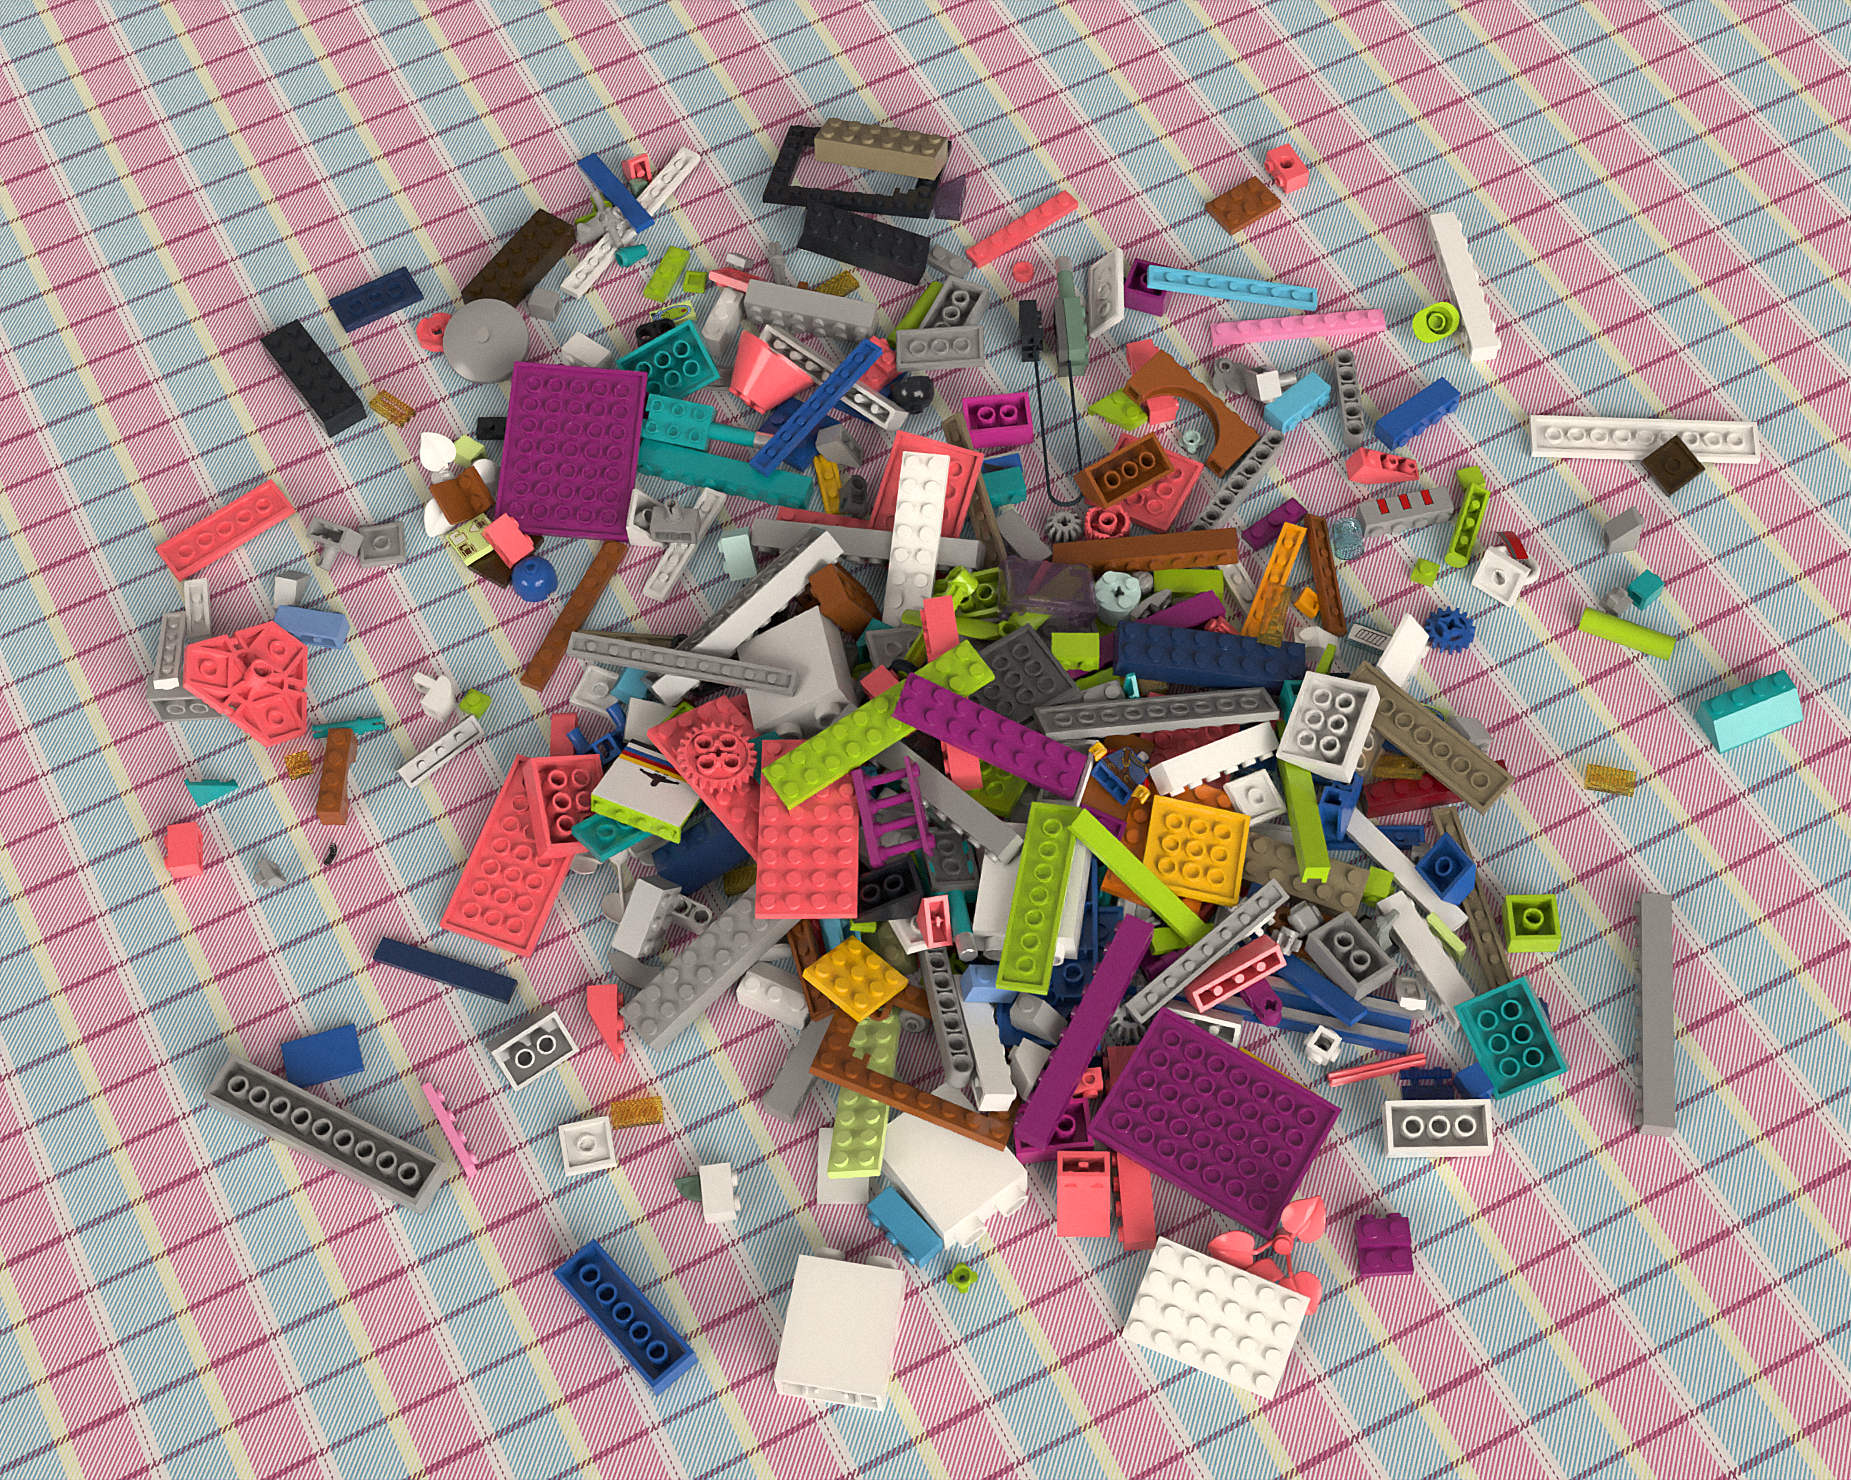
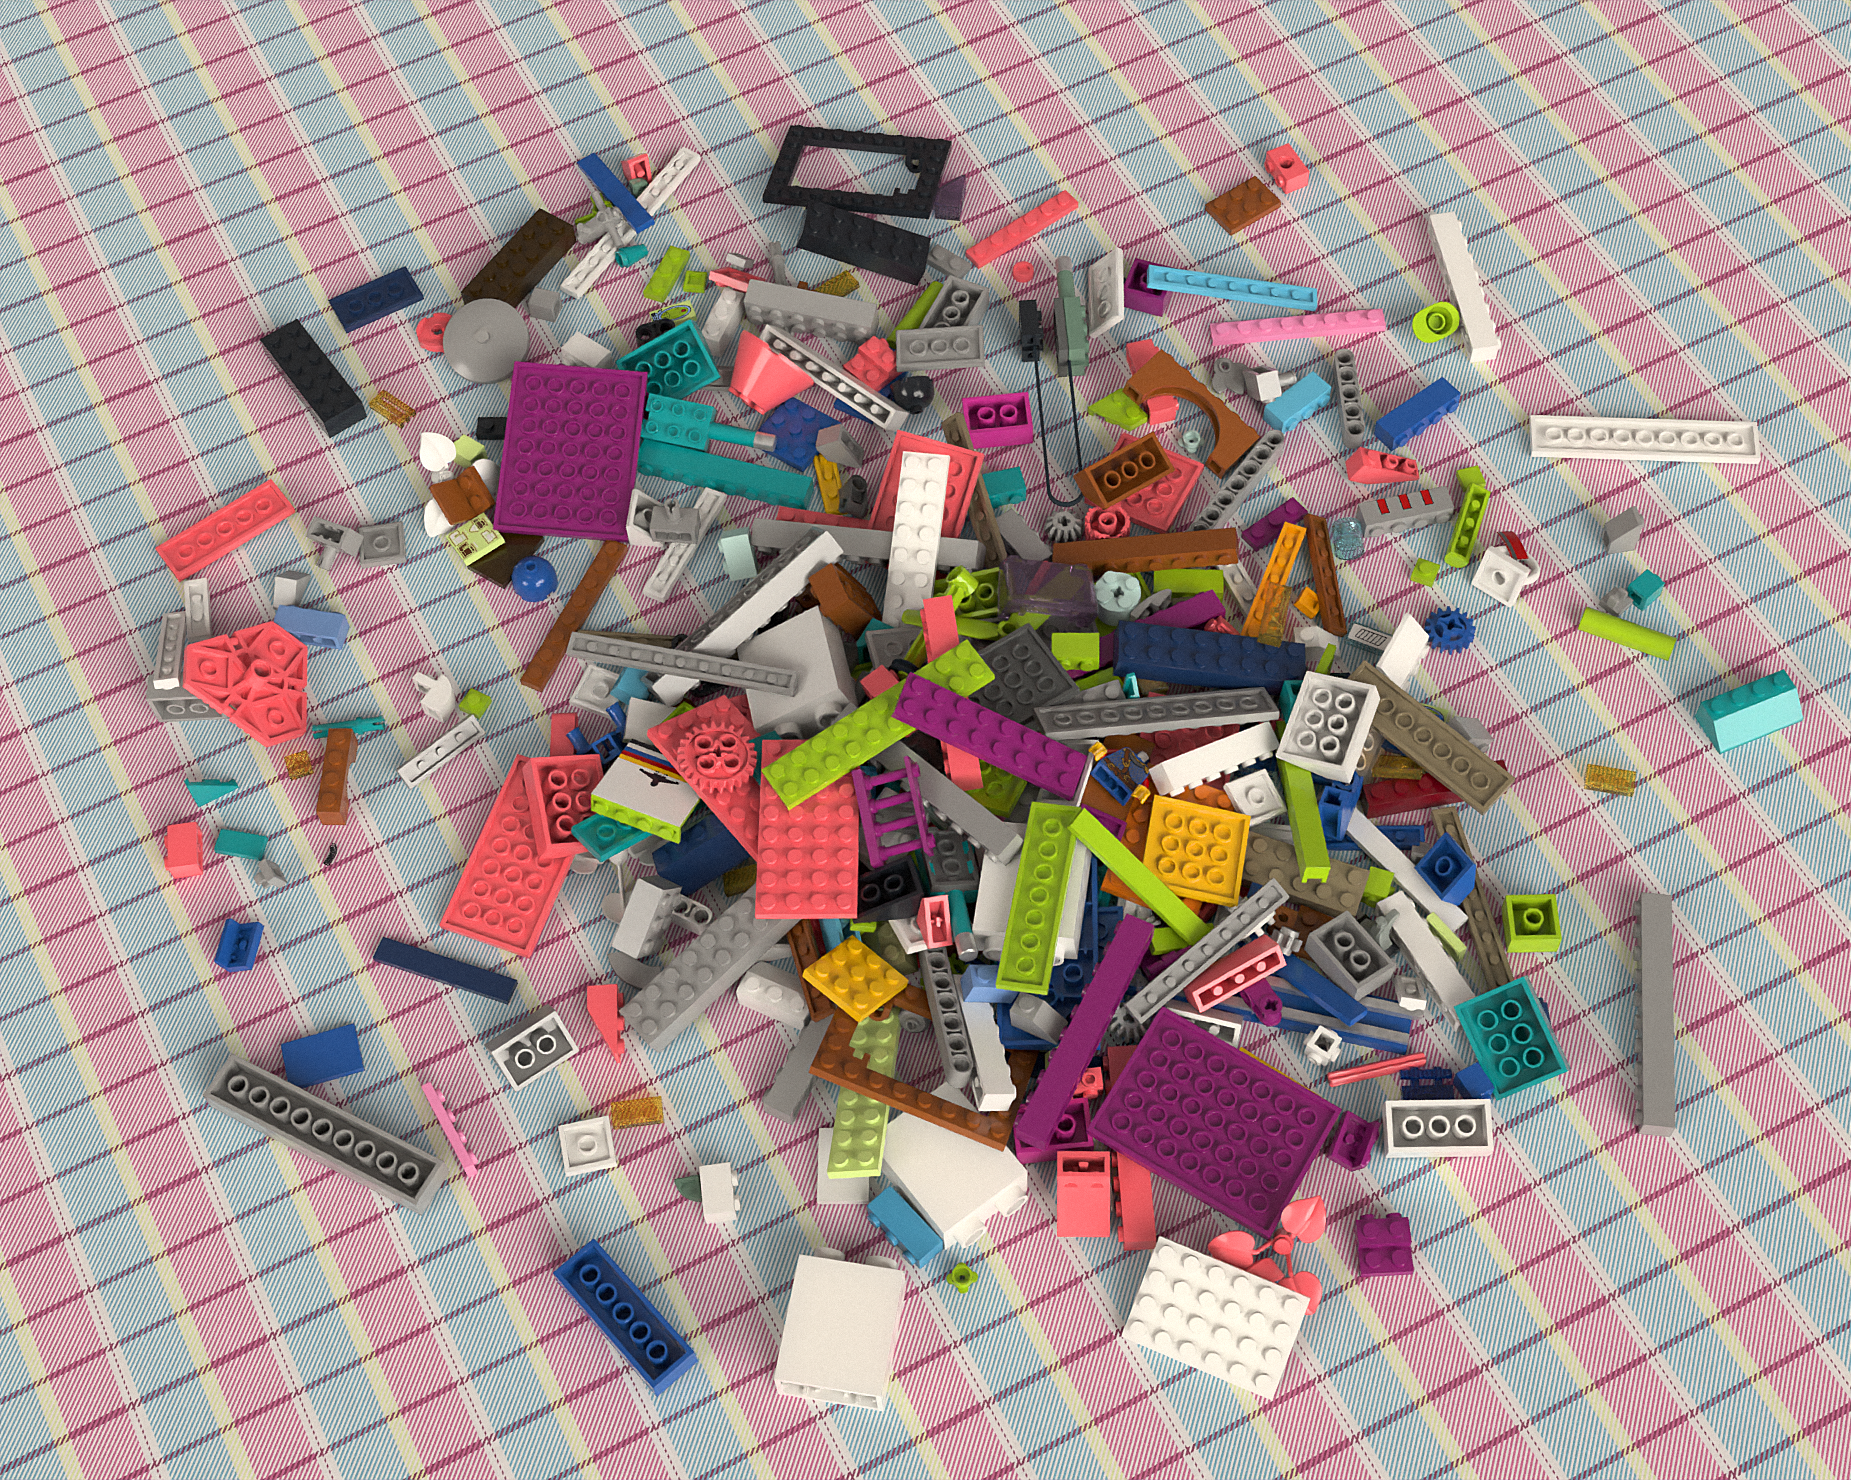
coral brick [482,513,534,569] -> none
blue plate [749,338,883,478] -> none
dark tan brick [814,118,948,180] -> none
slope [980,450,1026,477] -> none
white slope [1008,1038,1051,1101] -> none
light grey piece [1131,571,1154,596] -> none
light grey head [1288,901,1325,938] -> none
dark brown tile [1640,435,1706,498] -> none
none -> teal tile [213,828,268,861]
none -> blue bracket [214,918,264,972]
none -> magenta bracket [1326,1110,1381,1172]

